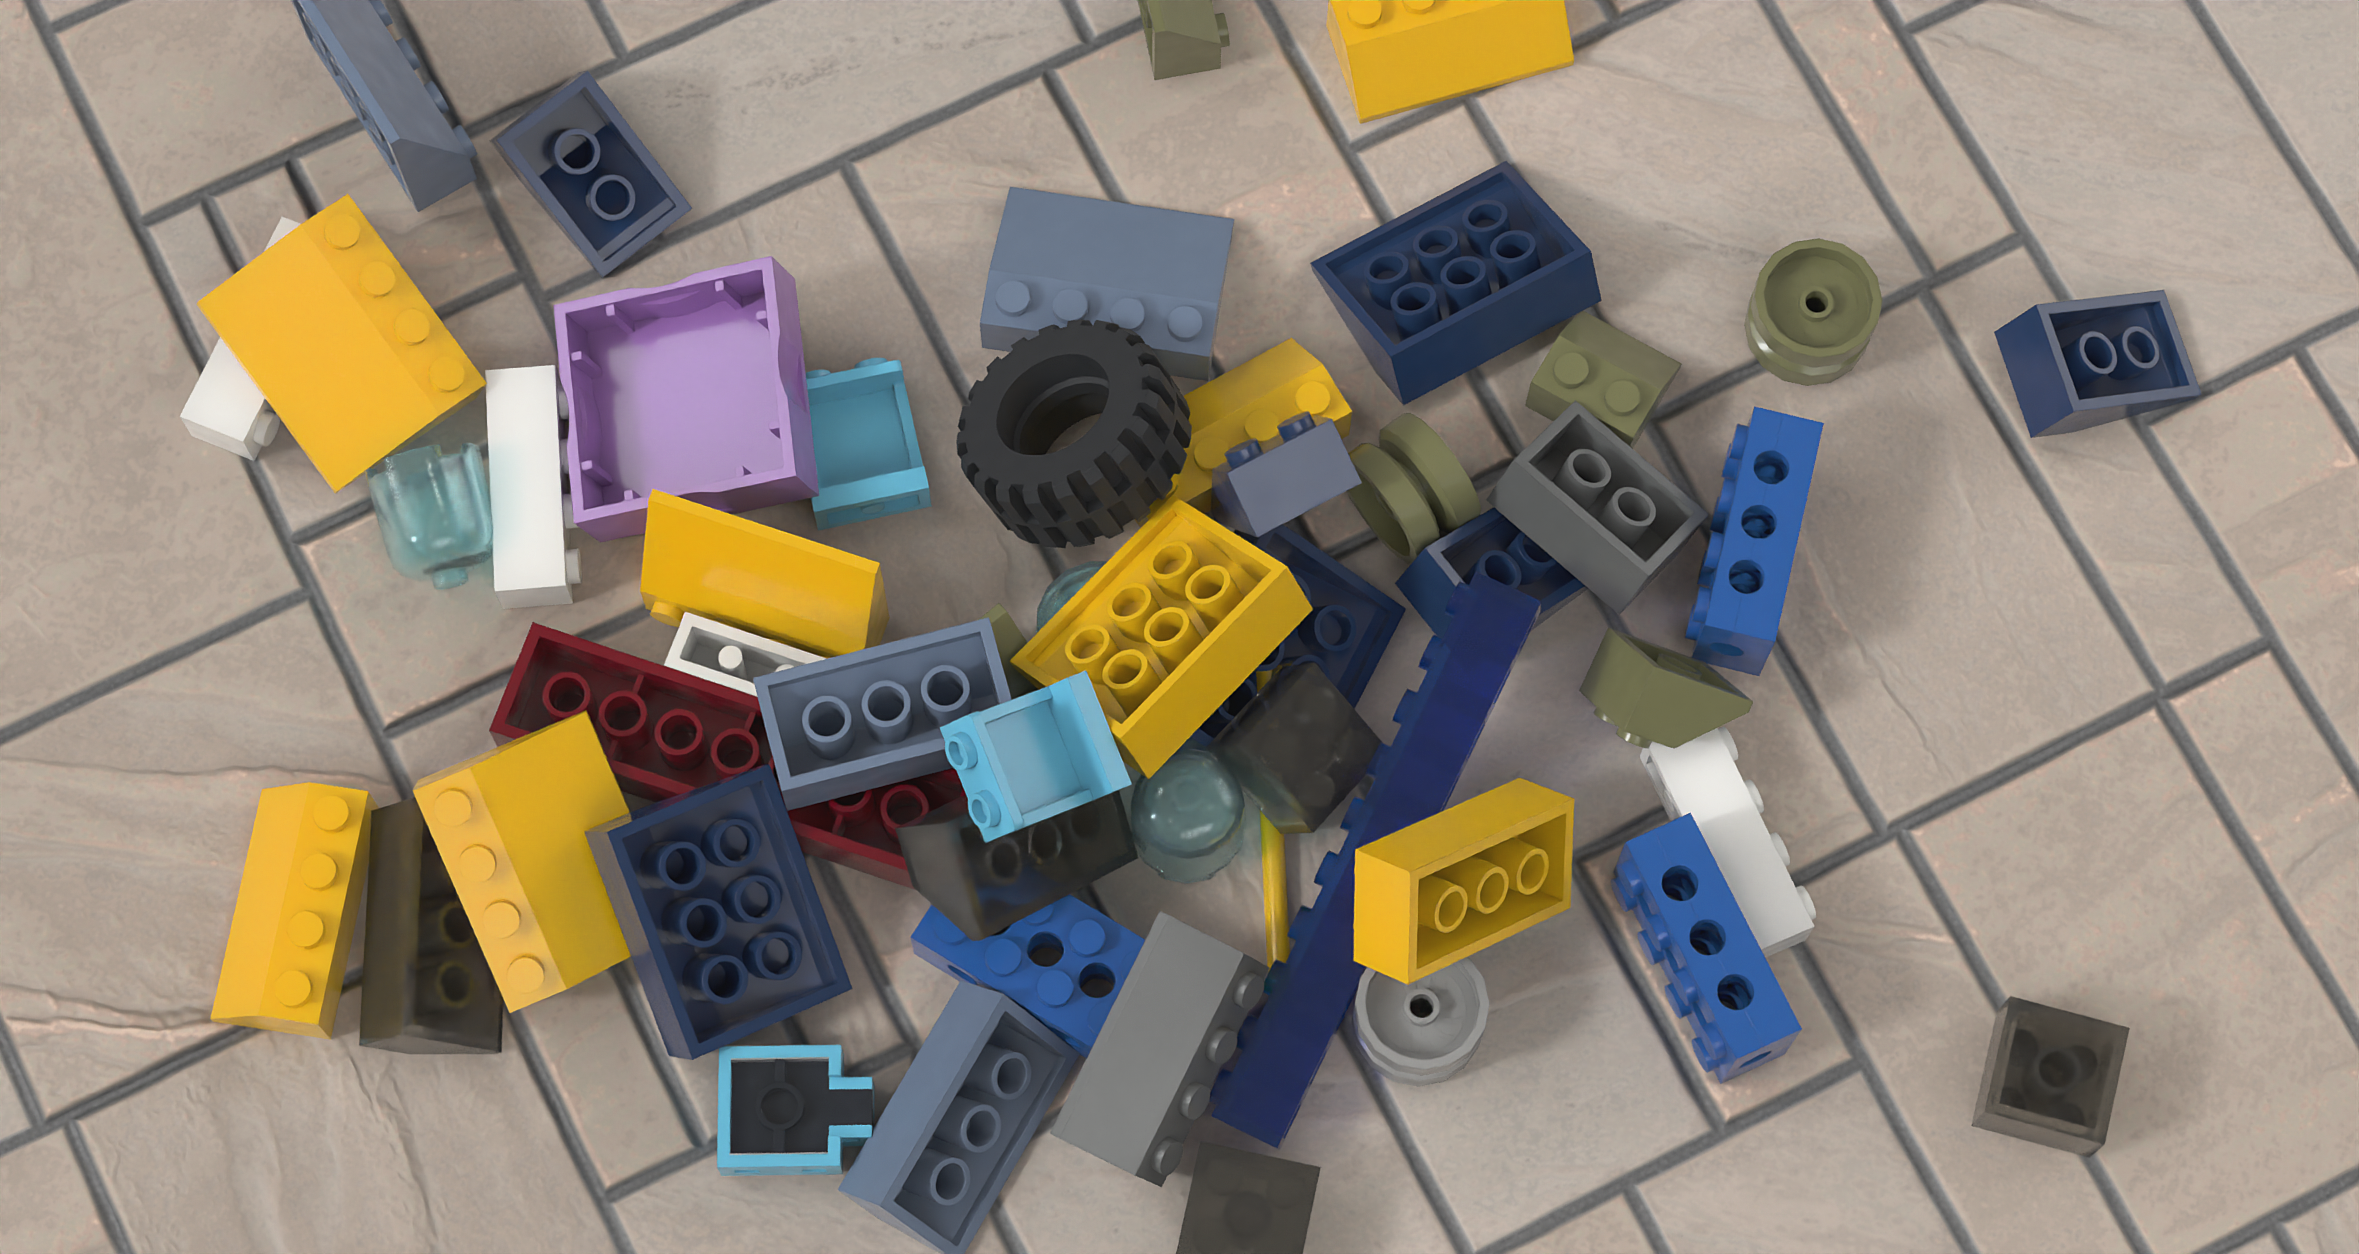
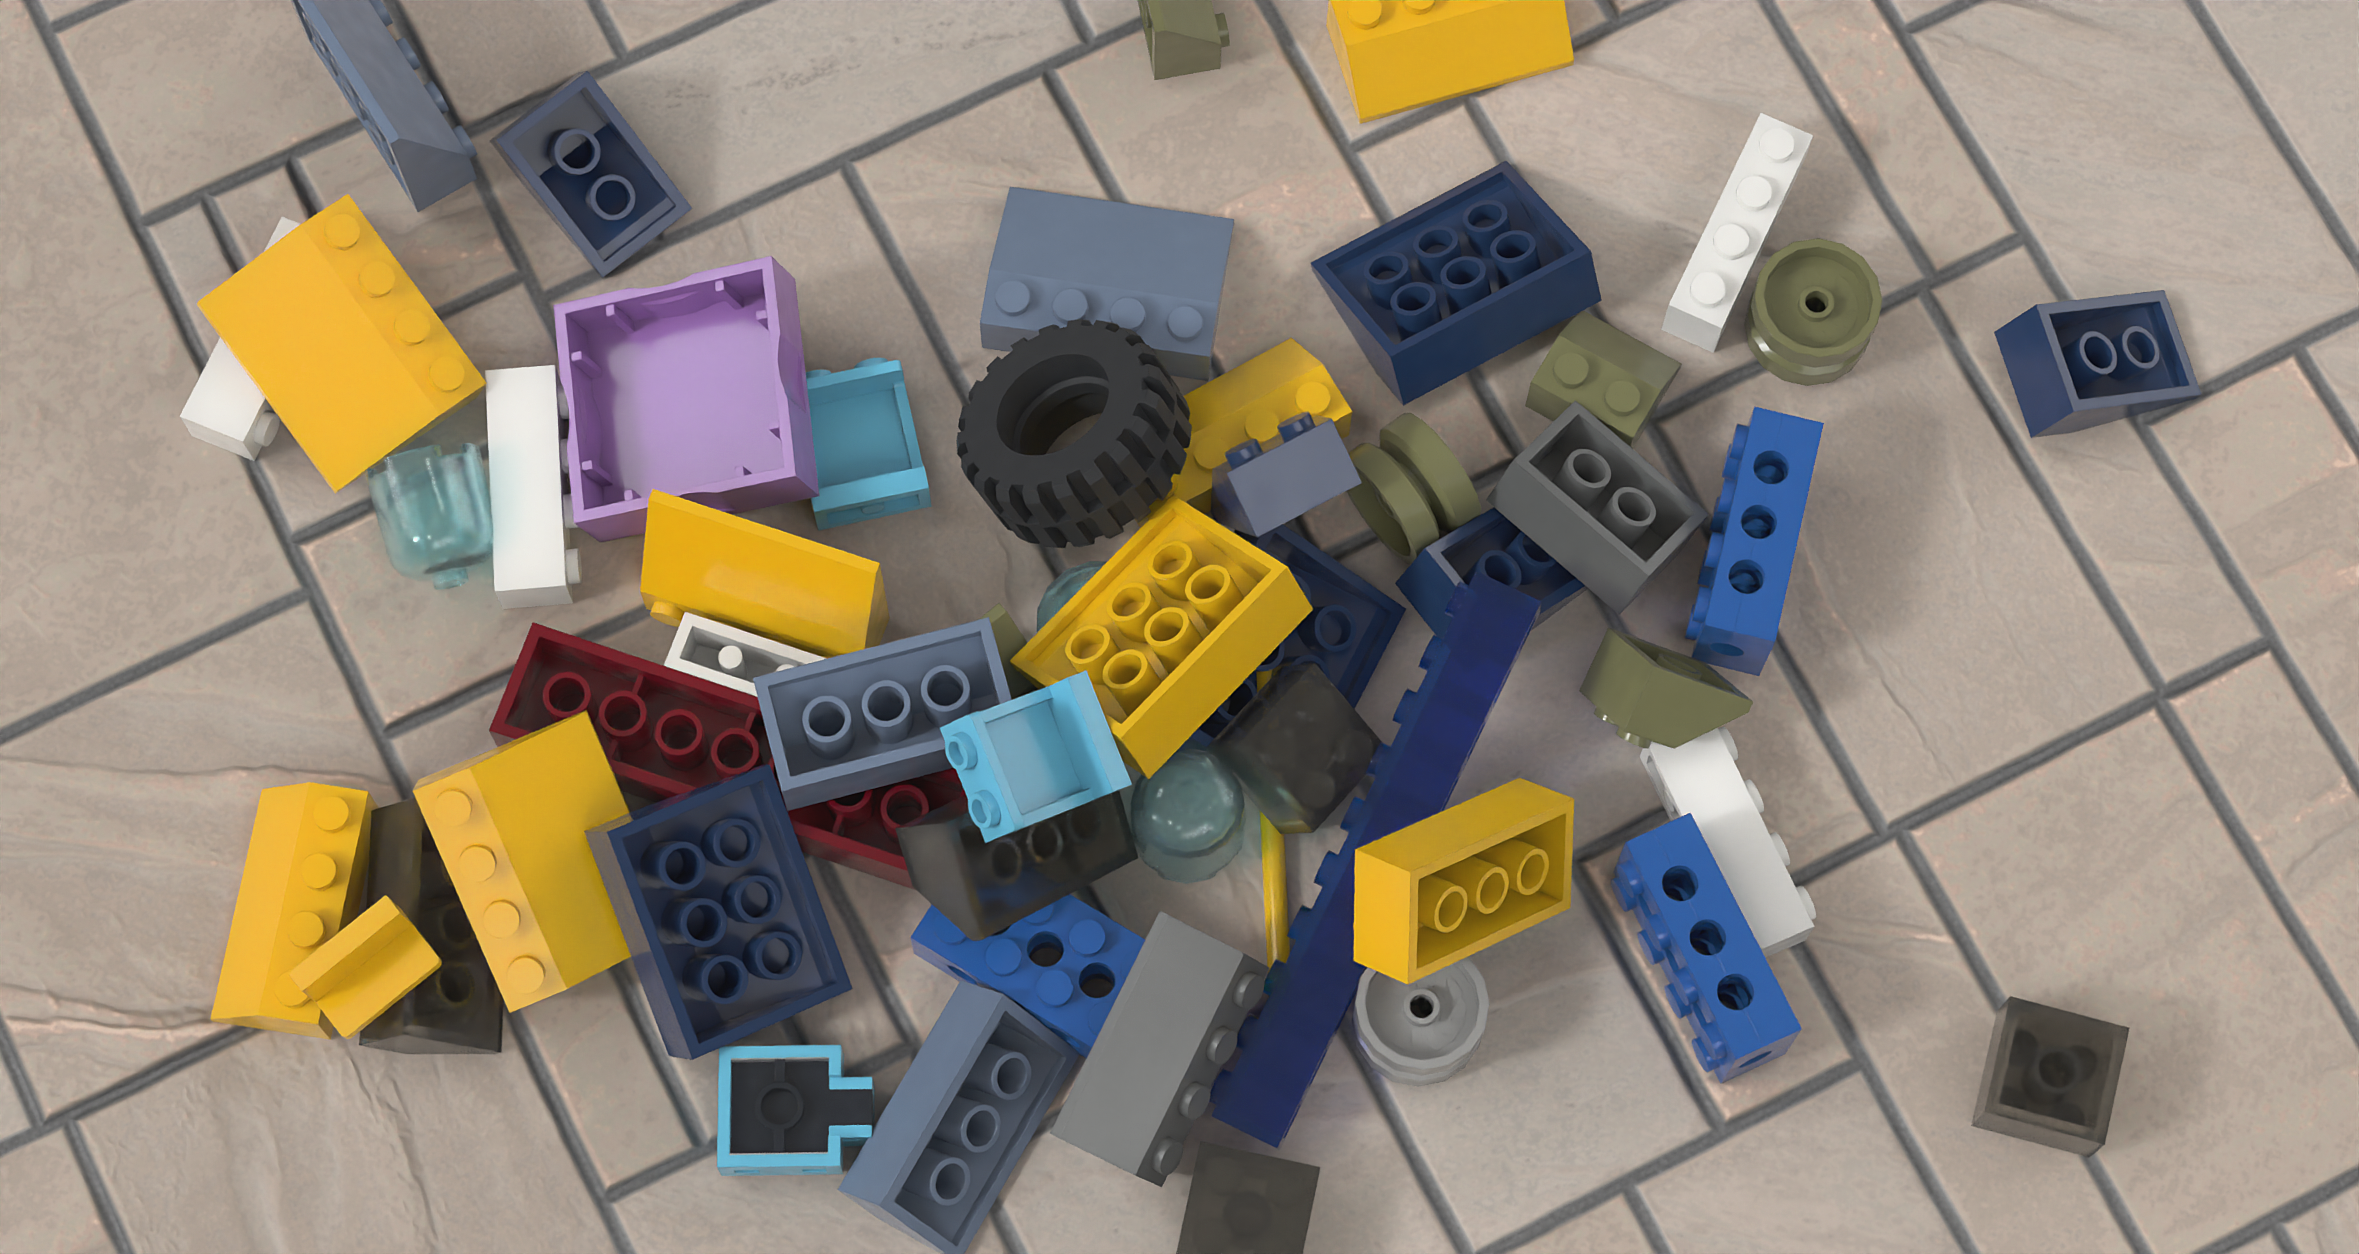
none -> yellow panel [288,895,442,1039]
none -> white brick [1661,113,1813,353]

